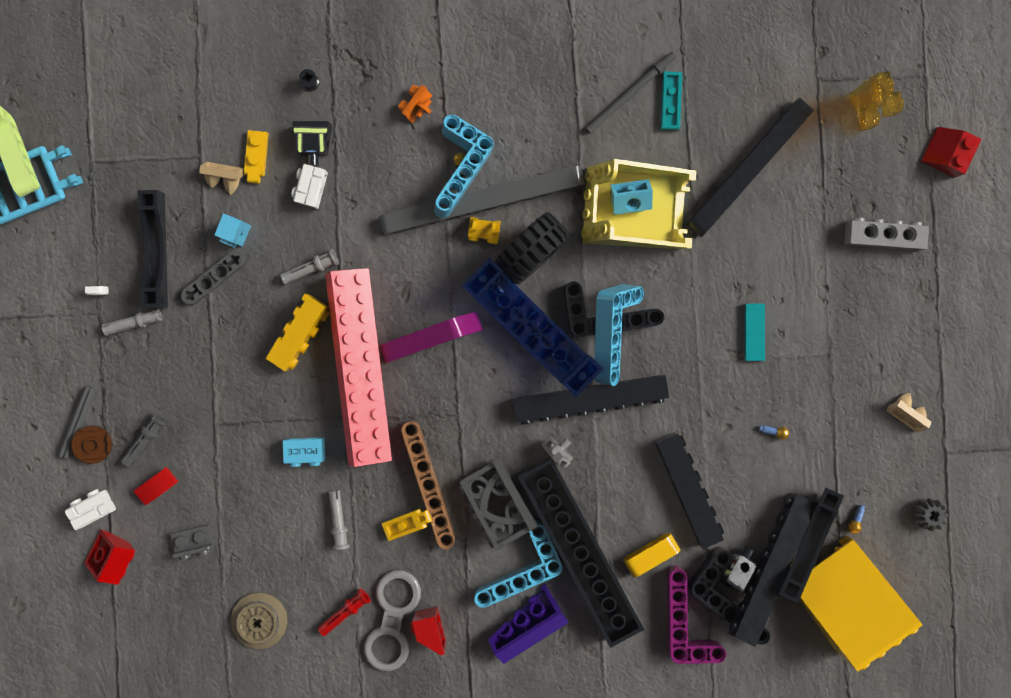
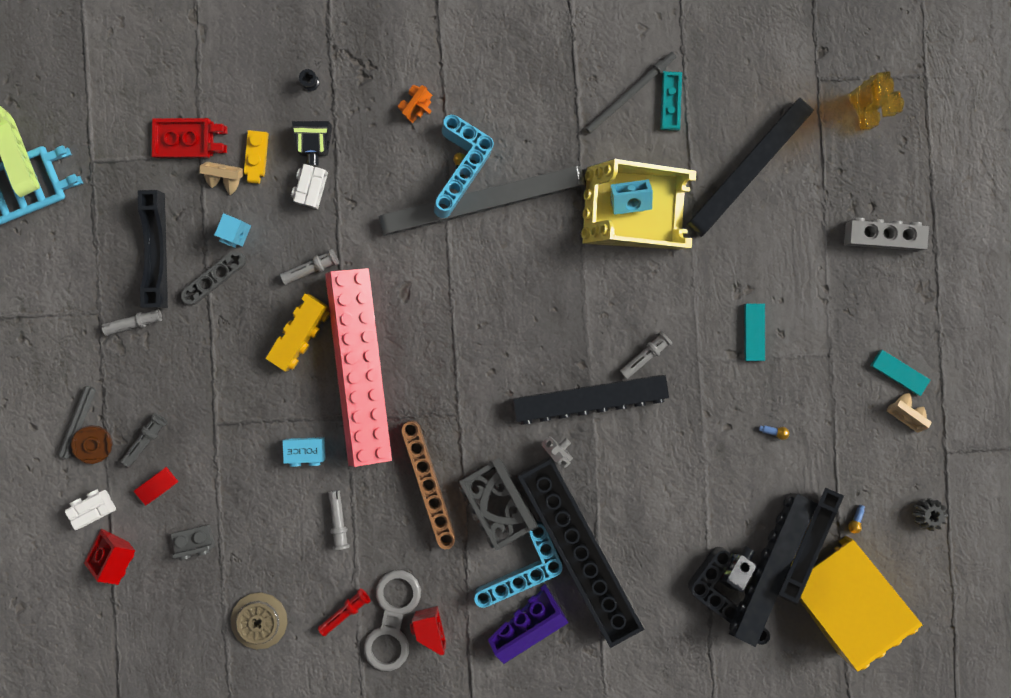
white tile [85,286,109,295] -> none
magenta beam [380,312,483,363] -> none
yellow hinge [382,509,432,541] -> none
clear blue slope [462,258,604,397] -> none
yellow piece [468,217,501,244] -> none
black tyre [496,212,570,285] -> none
black beam [564,281,664,337] -> none
medium azure beam [594,284,644,386] -> none
yellow beam [623,533,680,578] -> none
black brick [654,432,724,549] -> none
magenta beam [667,565,727,664] -> none
red slope [921,127,982,178] -> none
none -> red tile [152,118,227,158]
none -> light grey pin [620,331,673,380]
none -> teal tile [870,350,931,396]

